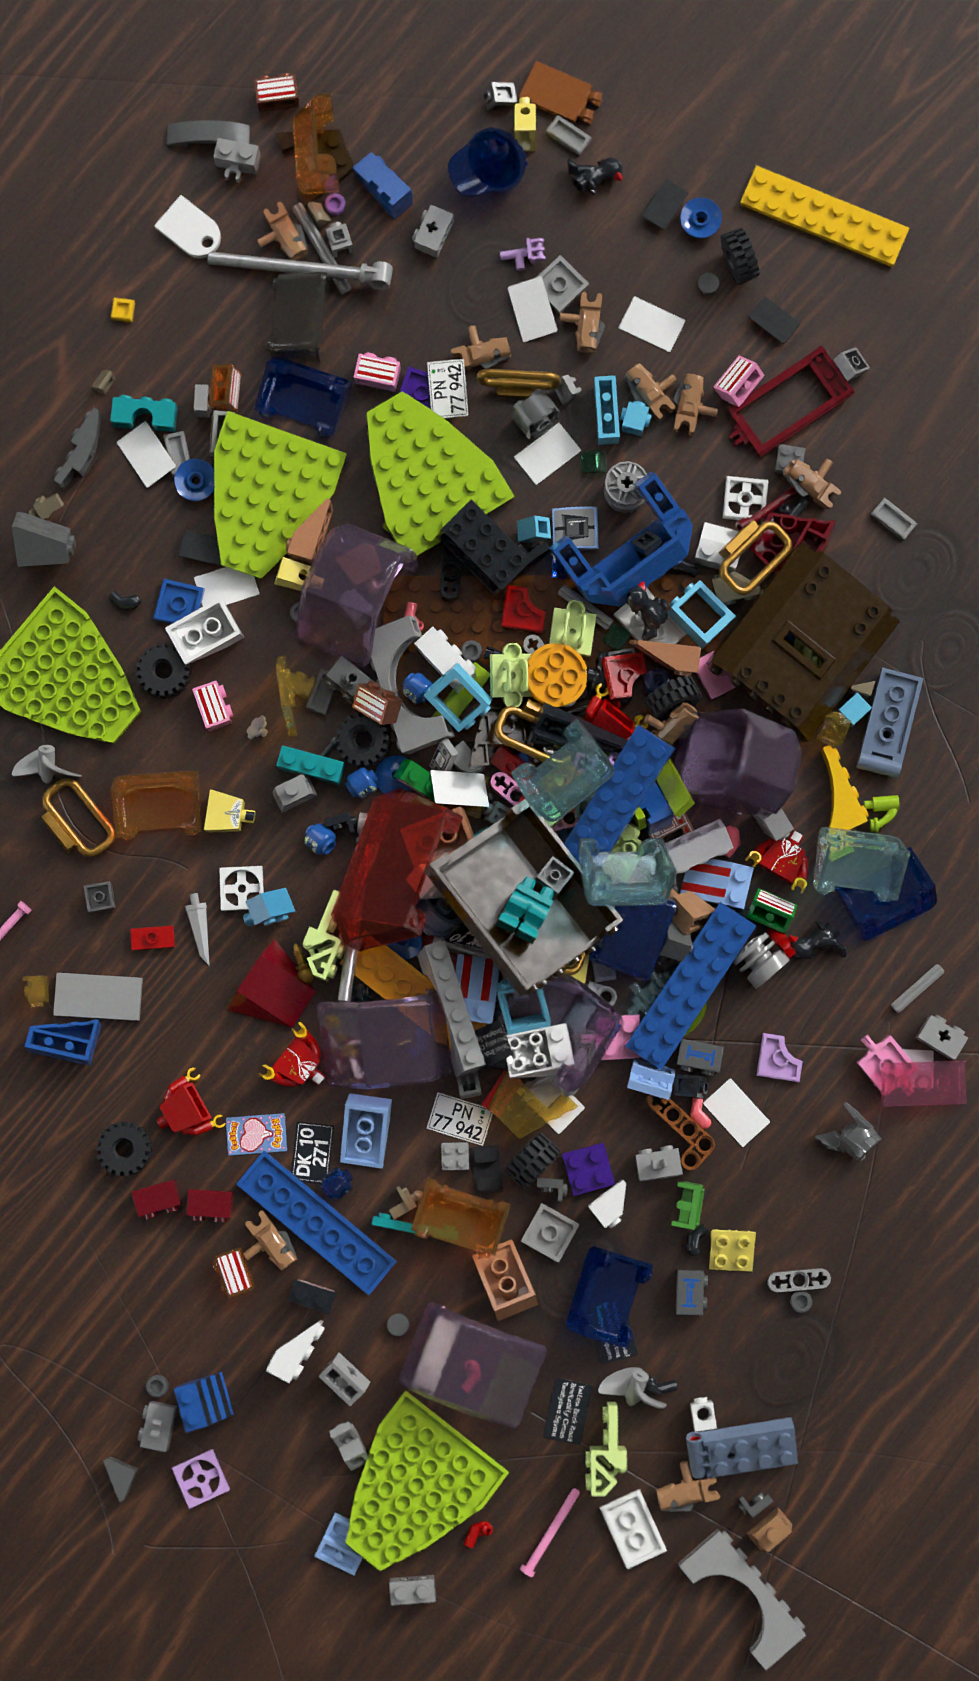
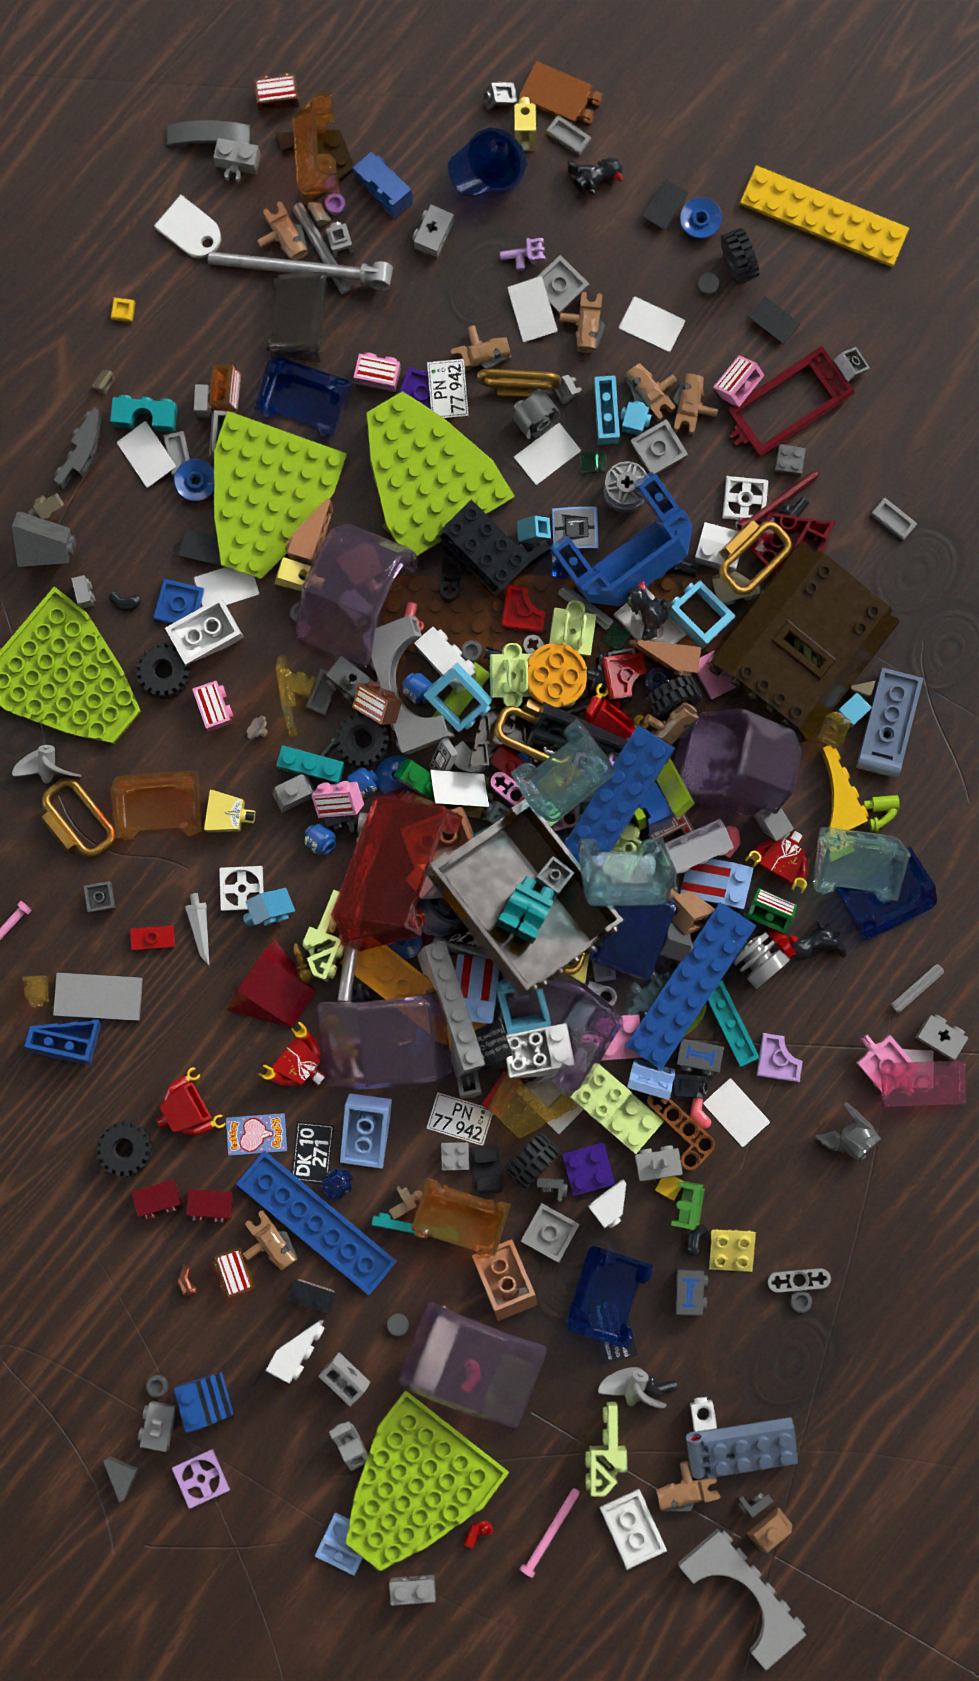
black sticker [543,1378,593,1445] -> none
black bracket [631,530,663,559] -> none
medium nougat piece [783,458,841,509] -> none
none -> light grey piece [71,575,95,609]
none -> copper arm [177,1265,197,1297]
none -> brick [311,781,364,818]
none -> yellowish green piece [570,1064,664,1154]
none -> light grey plate [630,419,688,474]
none -> yellow tile [655,1176,684,1201]
none -> teal plate [707,980,760,1067]

